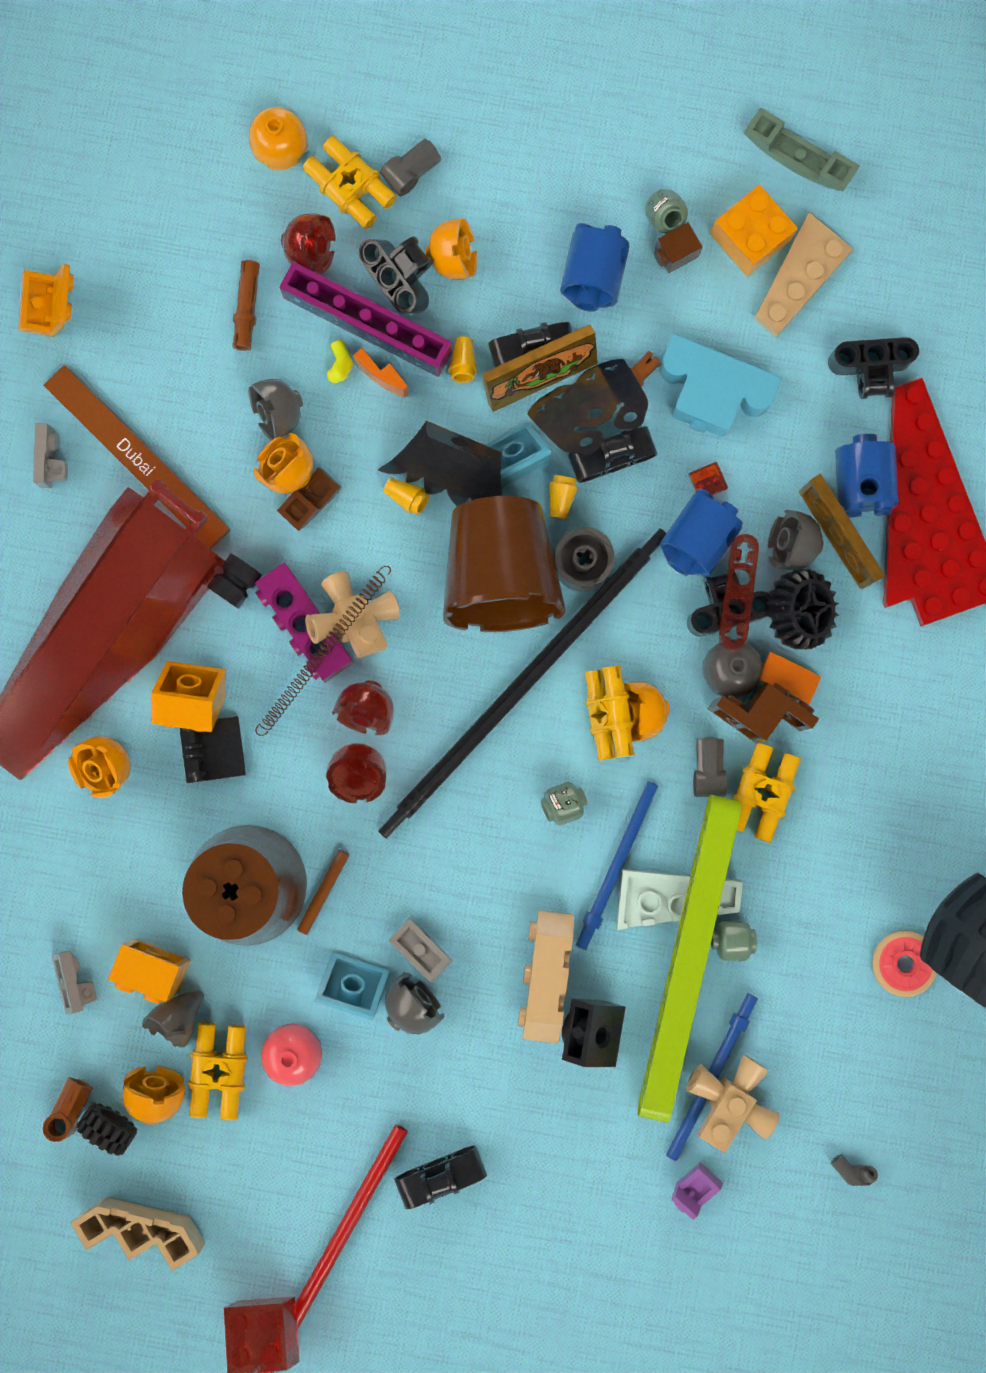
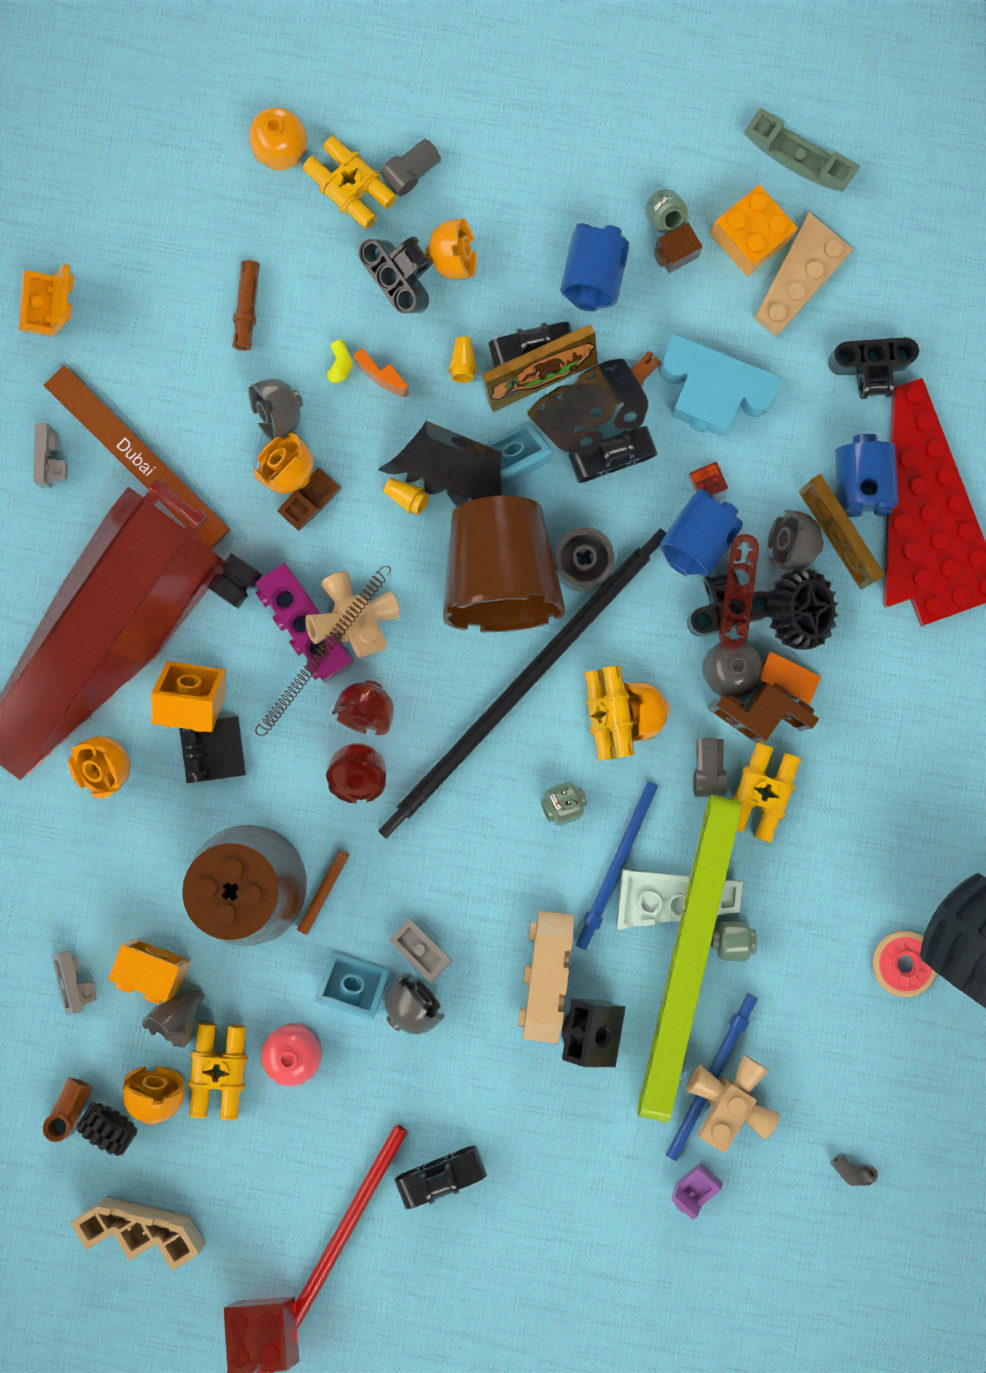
magenta brick [279,261,452,377] -> none
clear red cylinder [281,213,336,274] -> none
yellow cone [549,475,578,519] -> none

